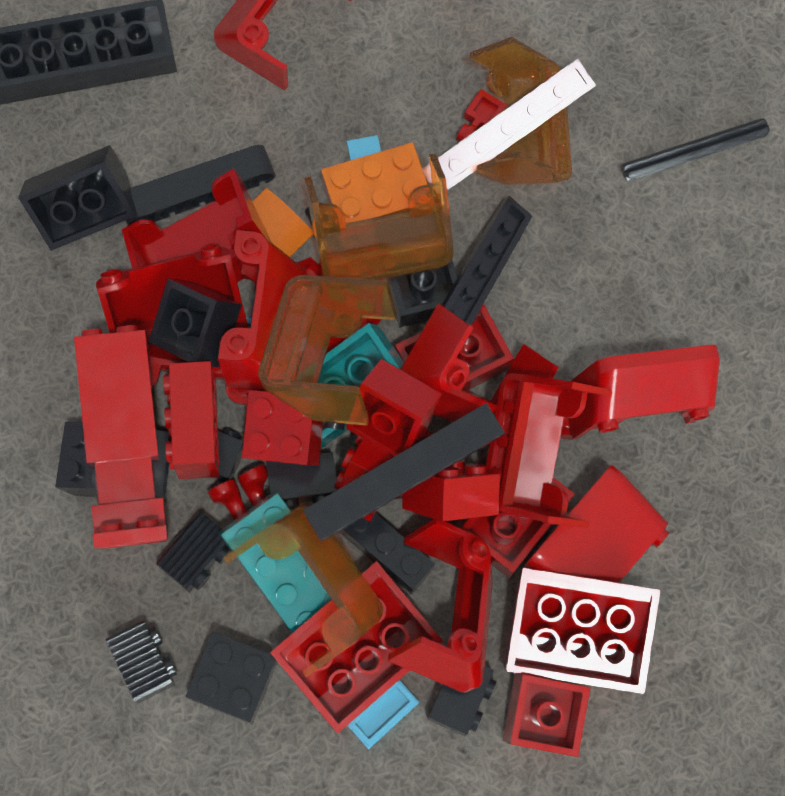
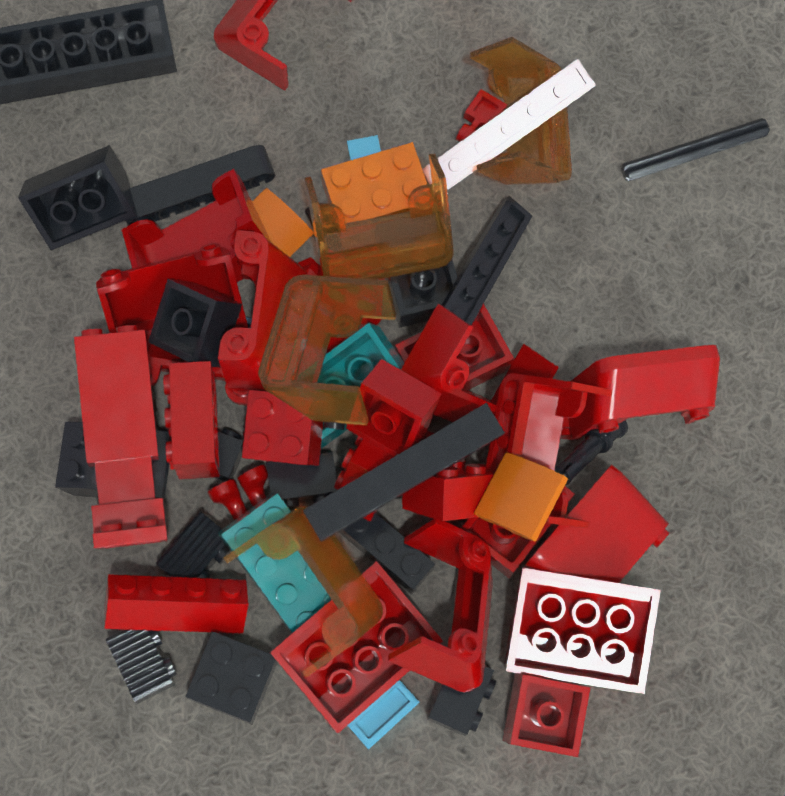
none -> red brick [104,574,249,633]
none -> orange slope [474,452,568,542]
none -> black pin [555,420,628,486]

